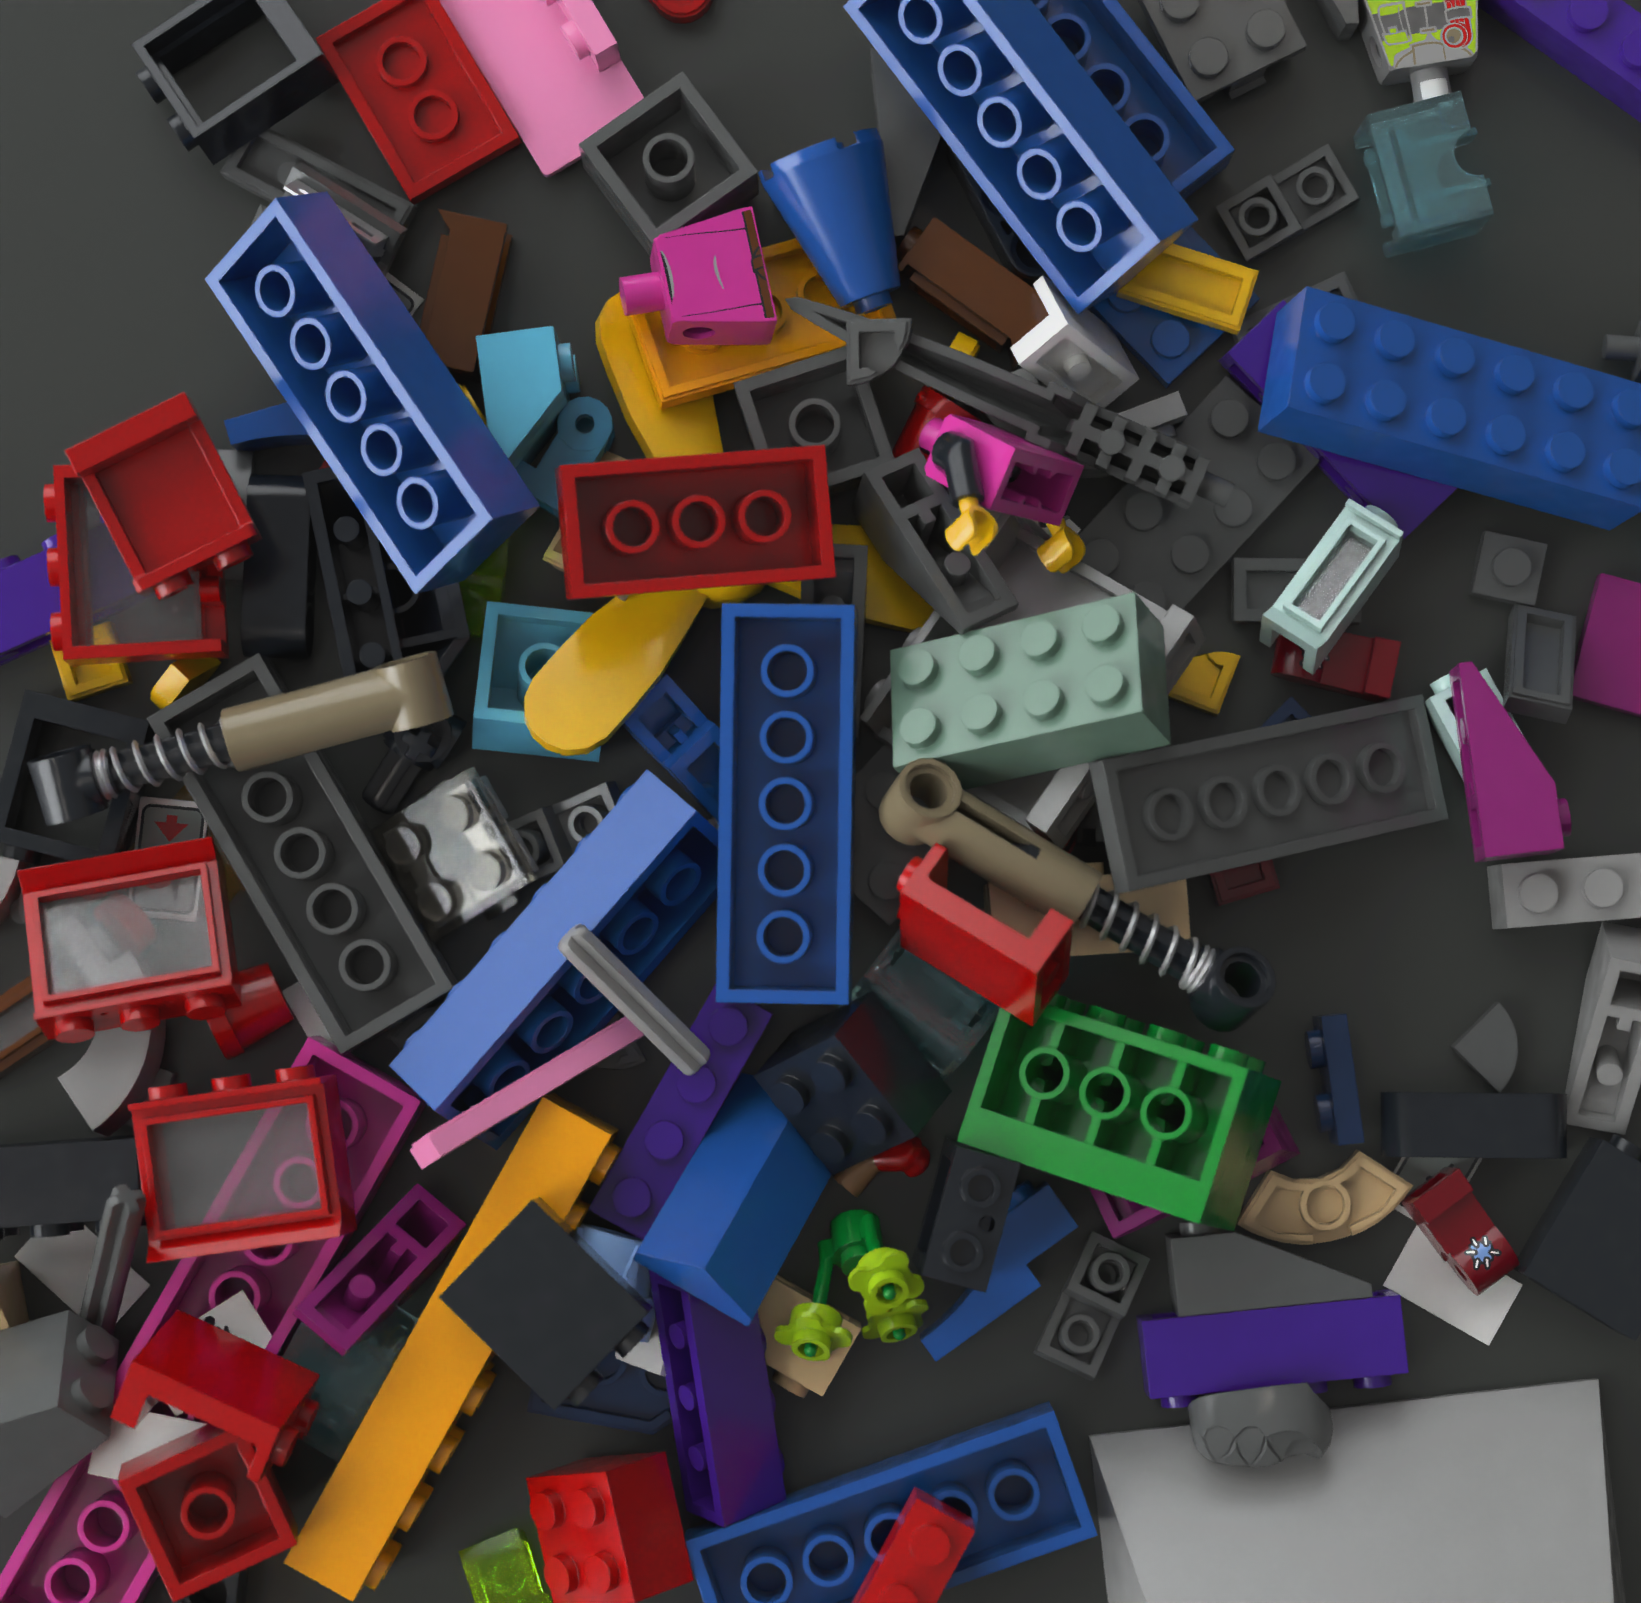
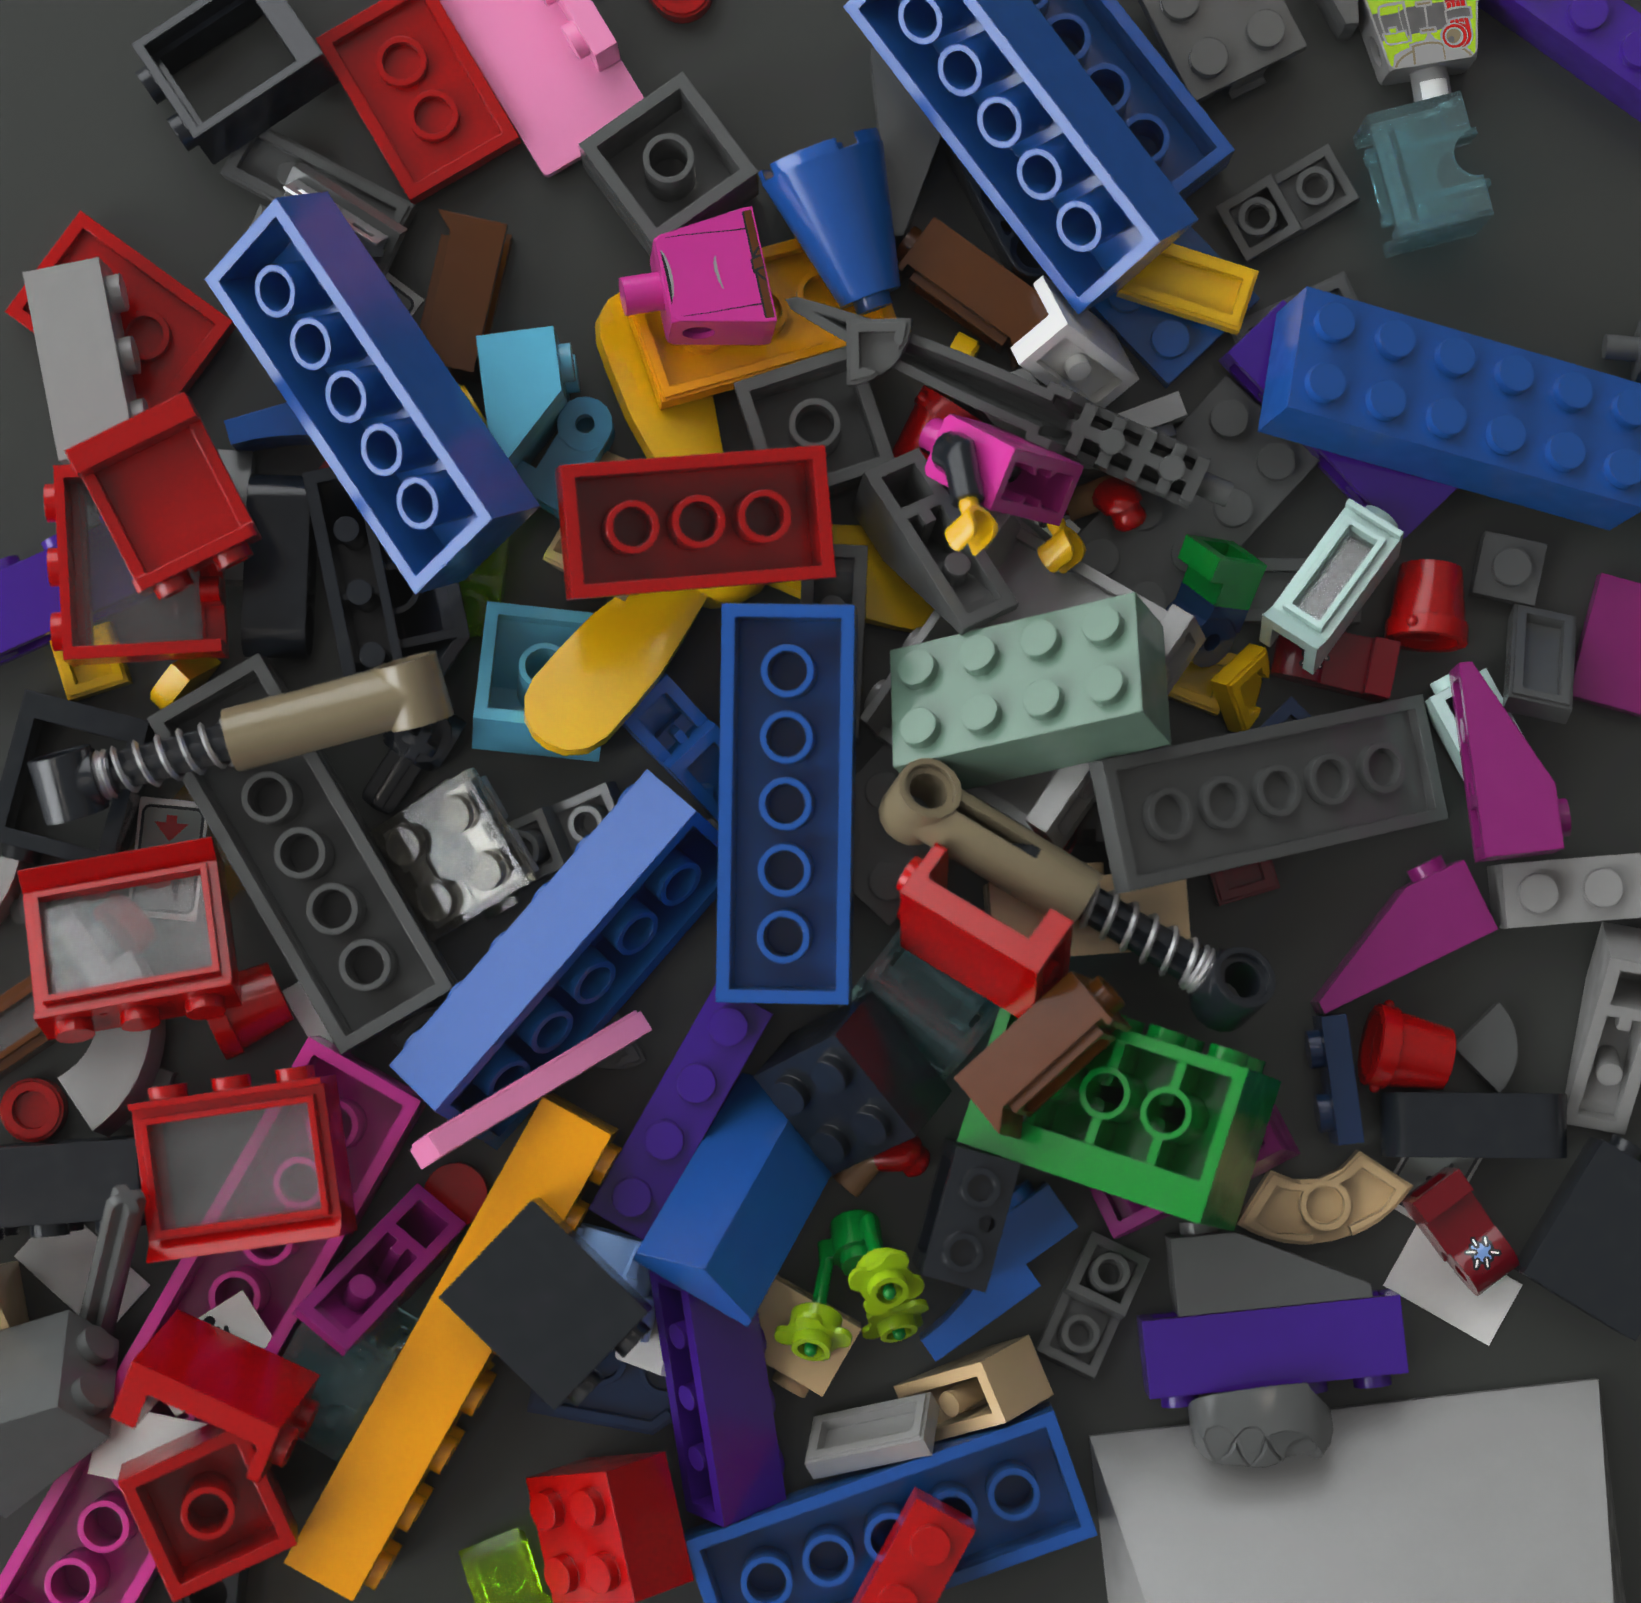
light grey axle [558,924,711,1076] -> none
none -> red tile [0,1077,69,1142]
none -> red plate [5,210,236,408]
none -> light grey brick [22,257,149,465]
none -> red tile [424,1162,490,1225]
none -> light grey tile [804,1392,940,1479]
none -> tan slope [893,1335,1054,1442]
none -> reddish brown window [954,971,1132,1139]
none -> red arm [1067,475,1147,532]
none -> green leg [1165,534,1267,667]
none -> yellow tile [1210,643,1270,732]
none -> magenta slope [1310,855,1498,1014]
none -> red piece [1358,999,1456,1093]
none -> red piece [1384,559,1469,653]

